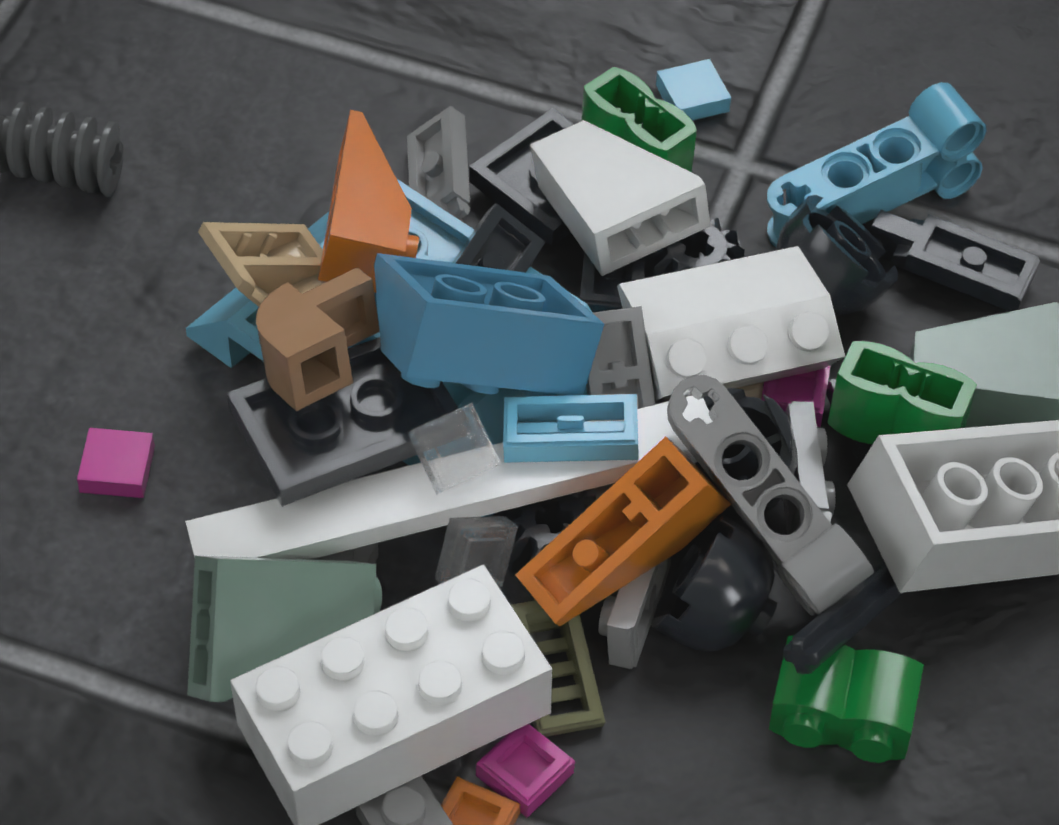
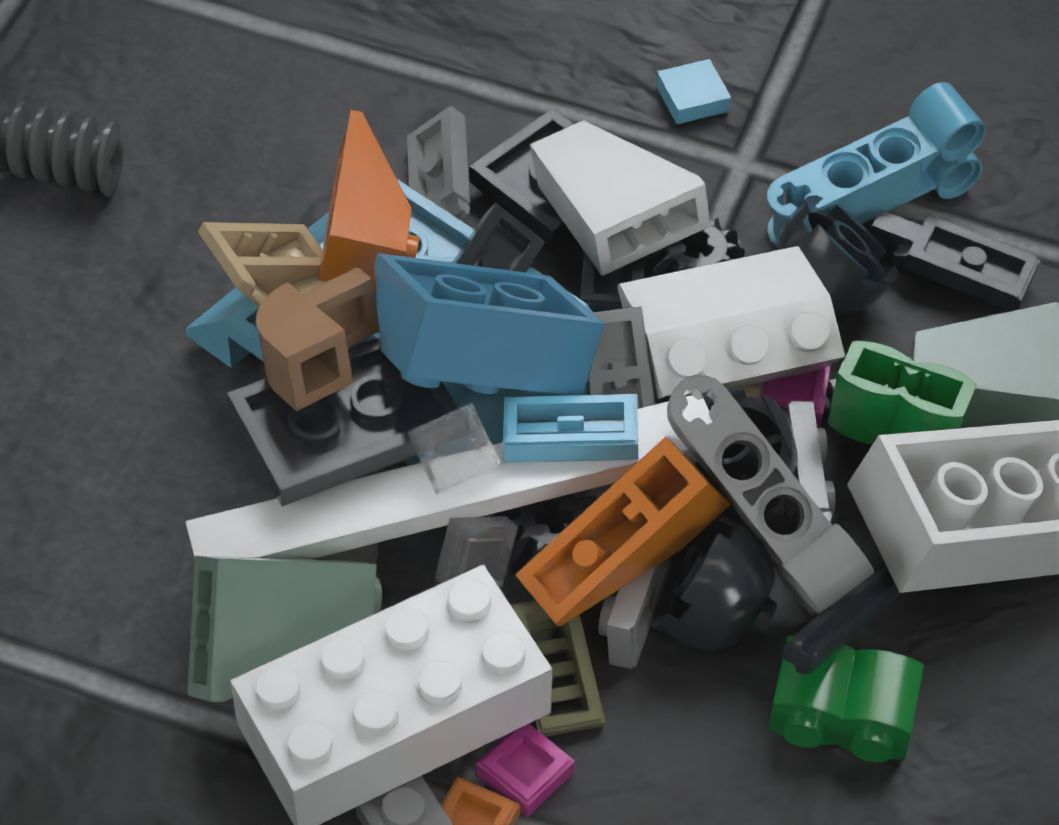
dark pink tile [77,428,155,498] -> none
green brick [581,67,697,172] -> none

